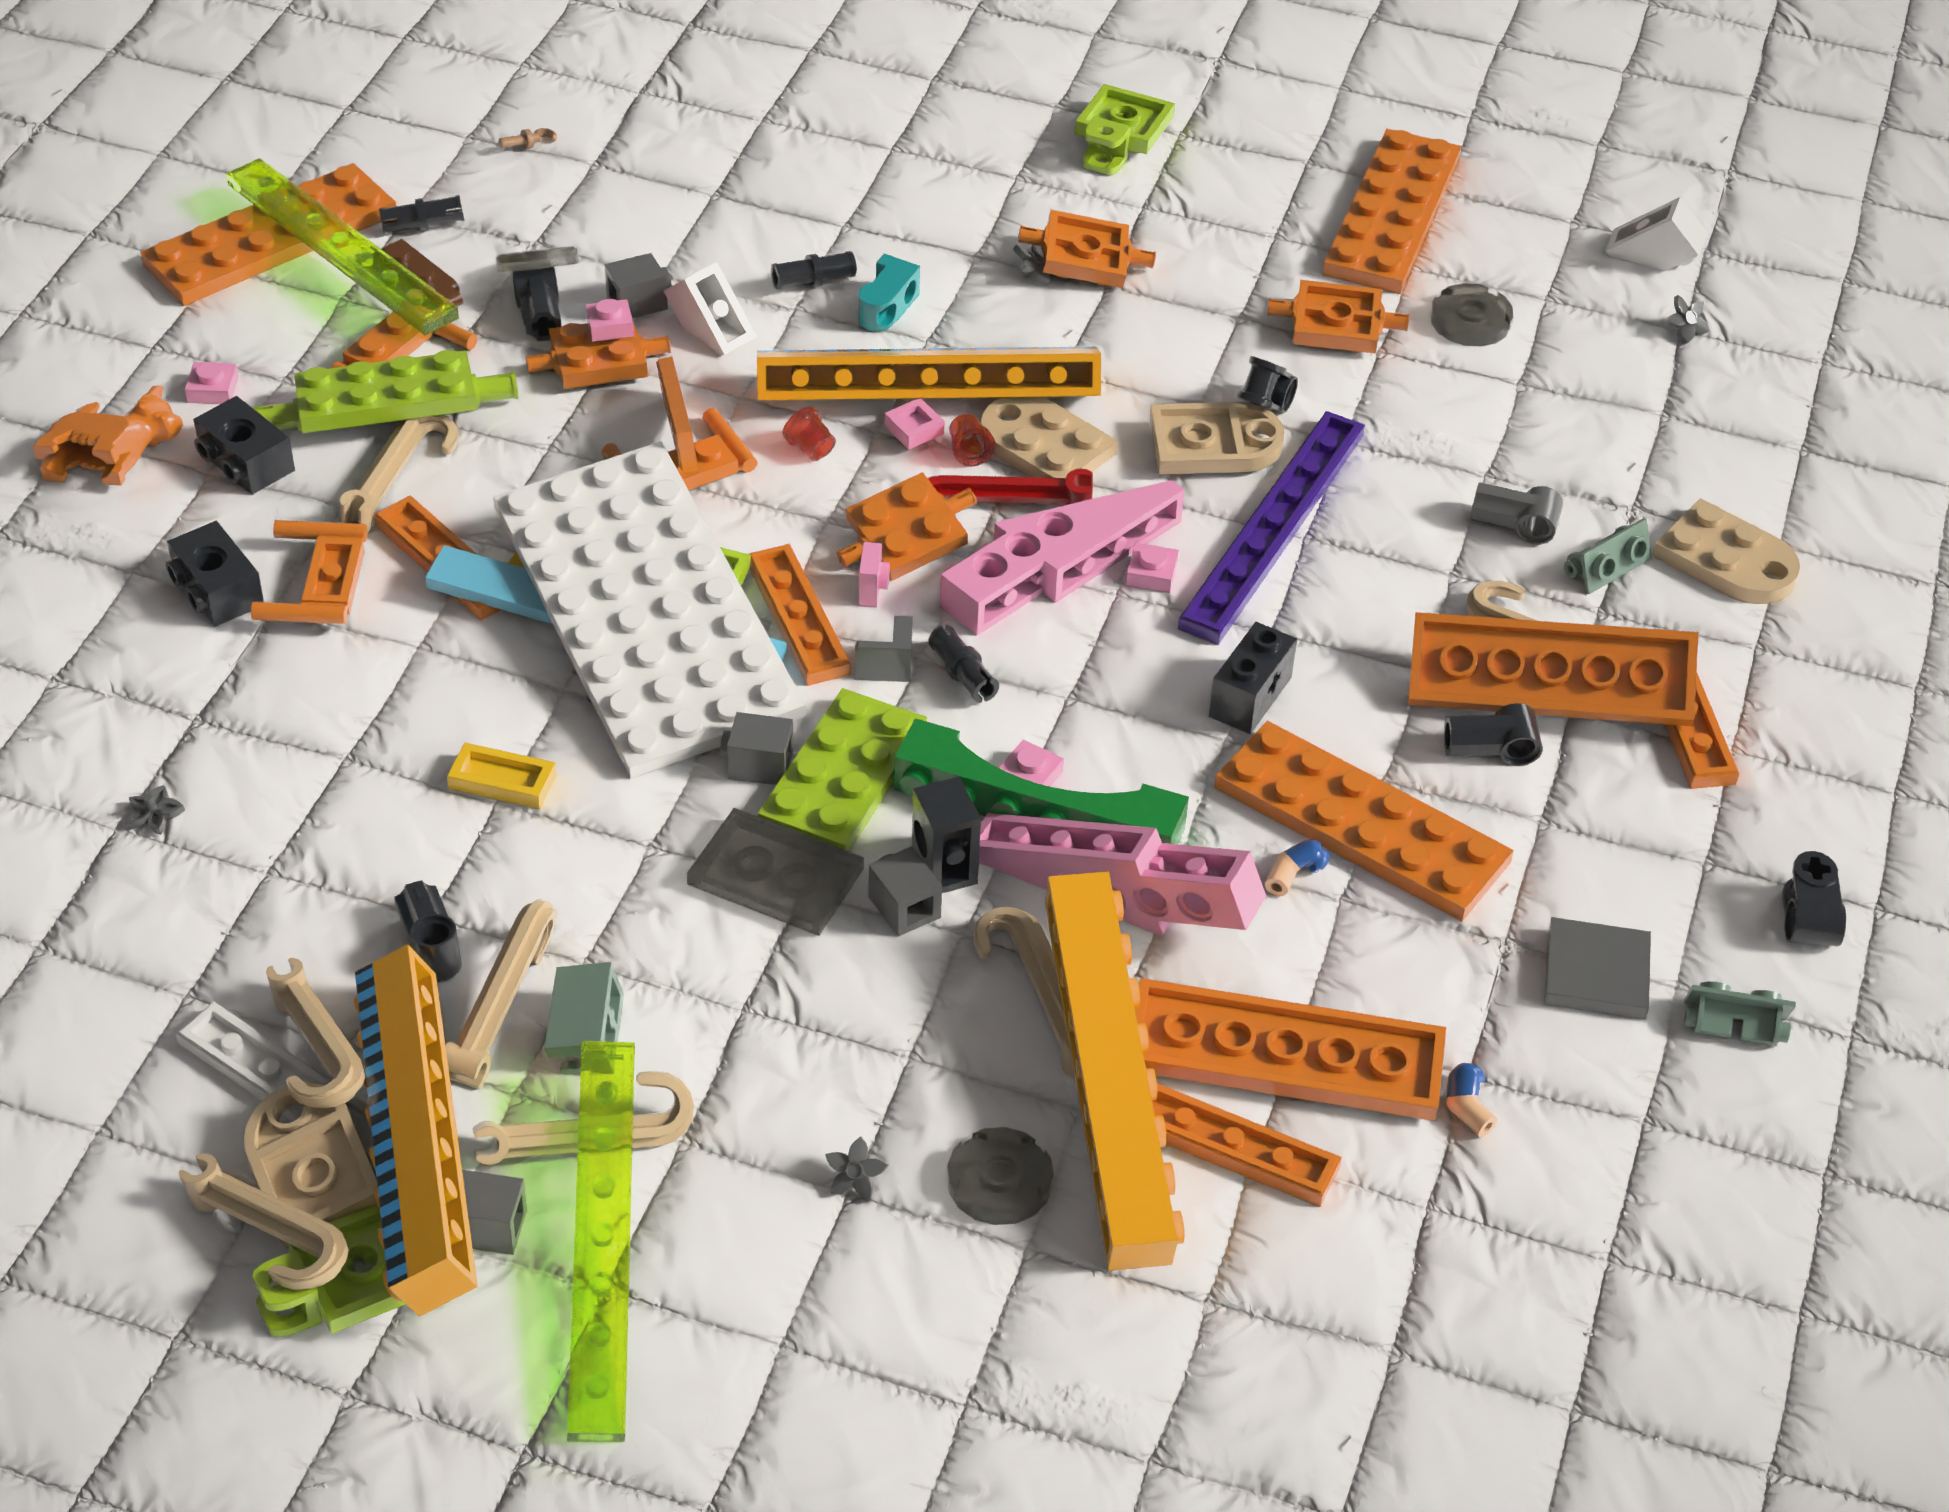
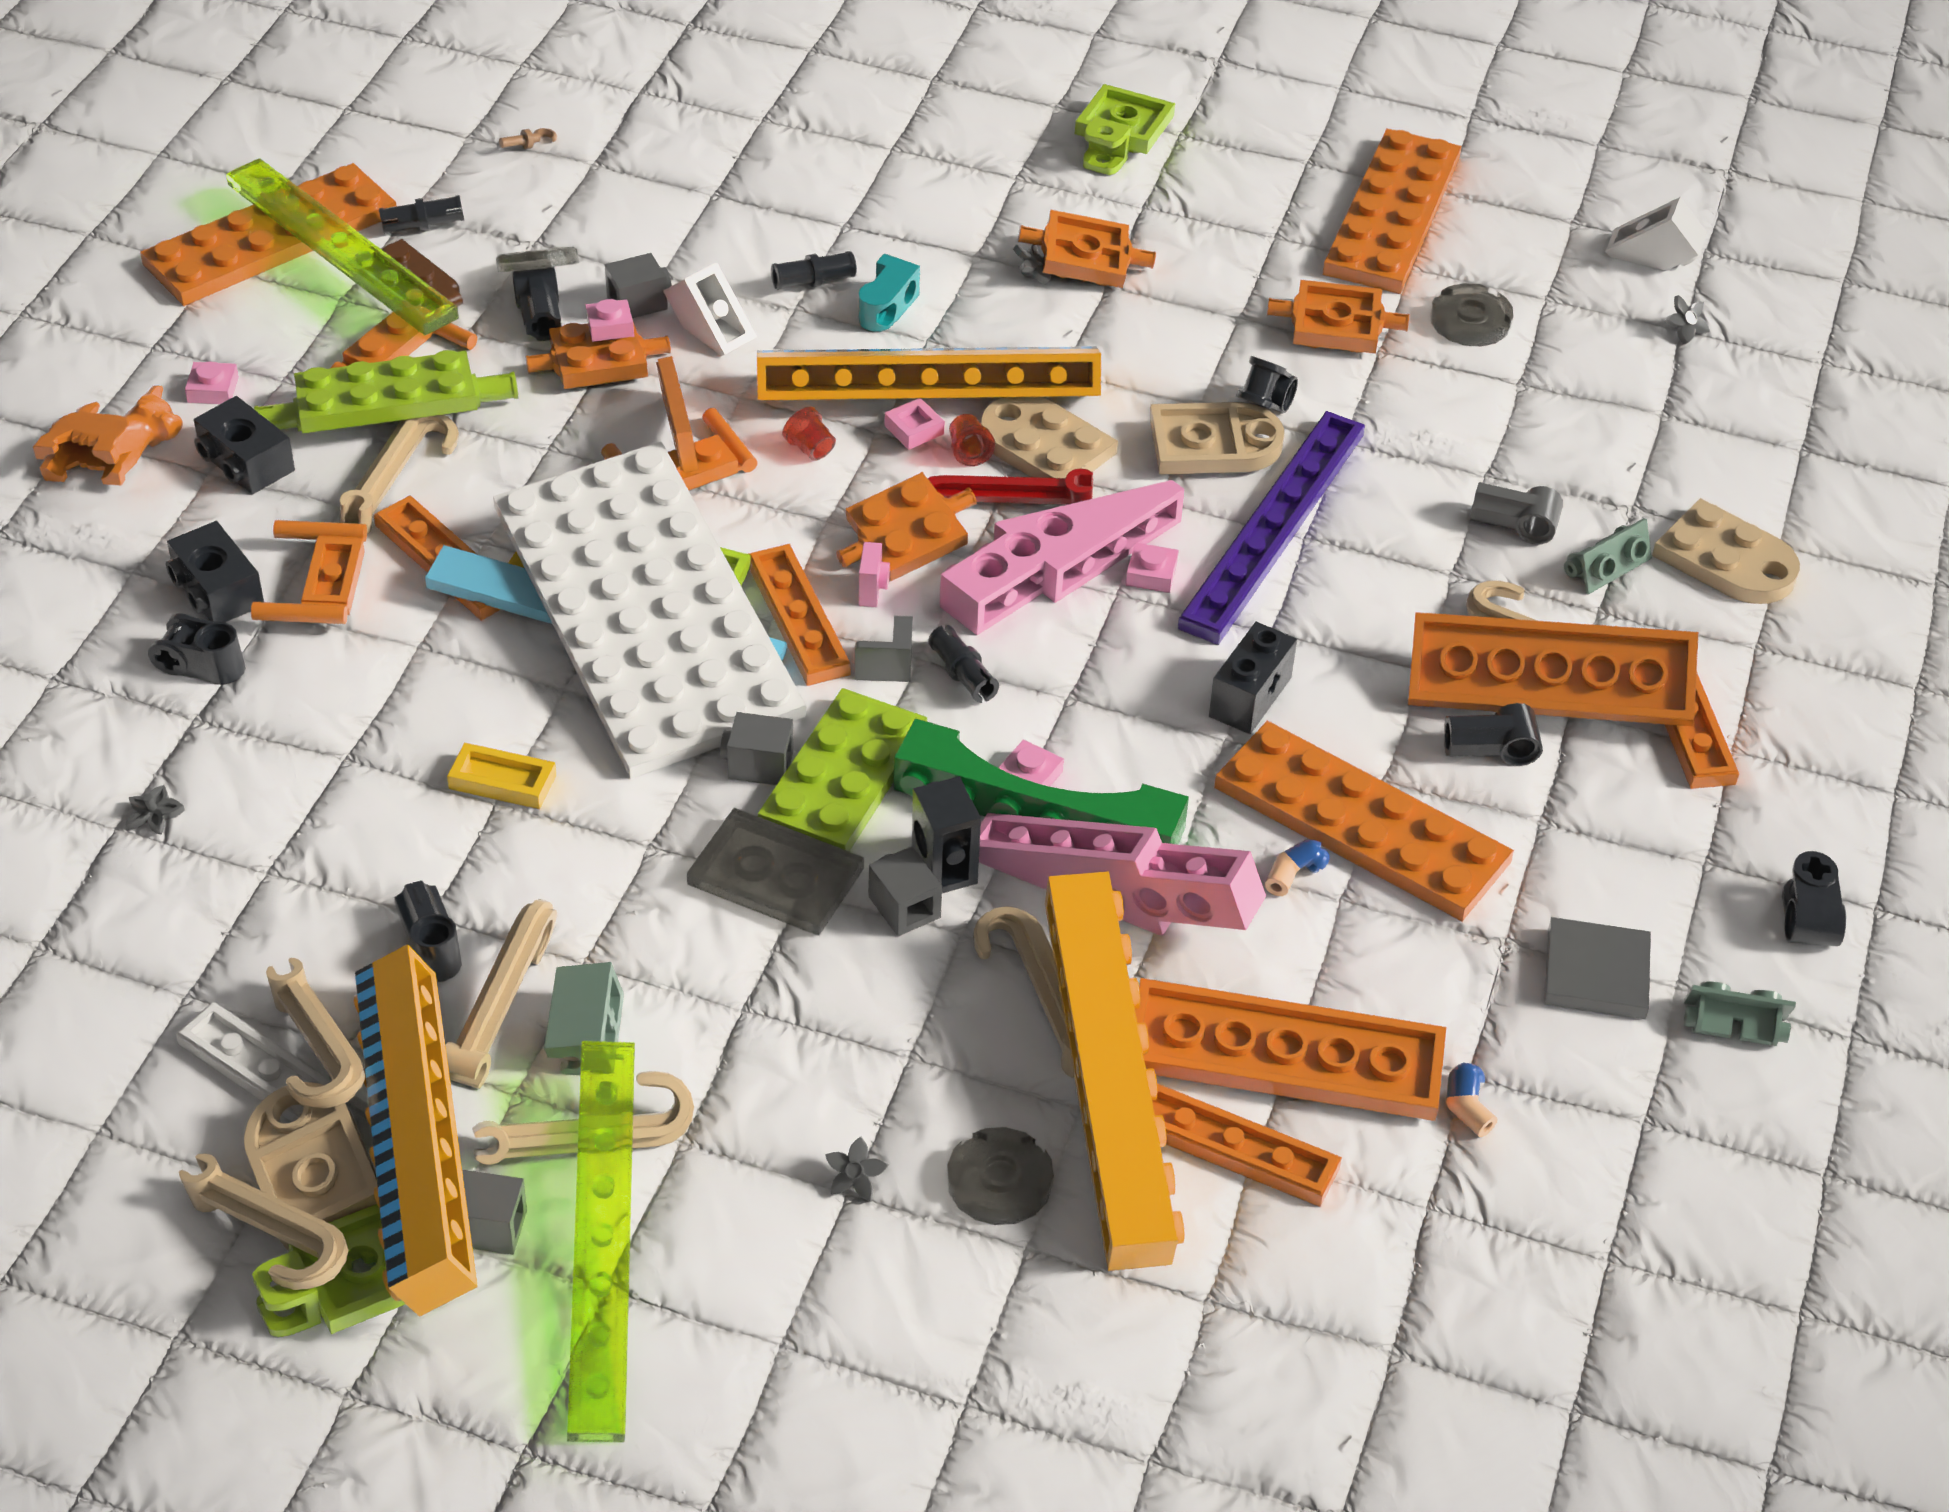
none -> black piece [148,613,246,685]

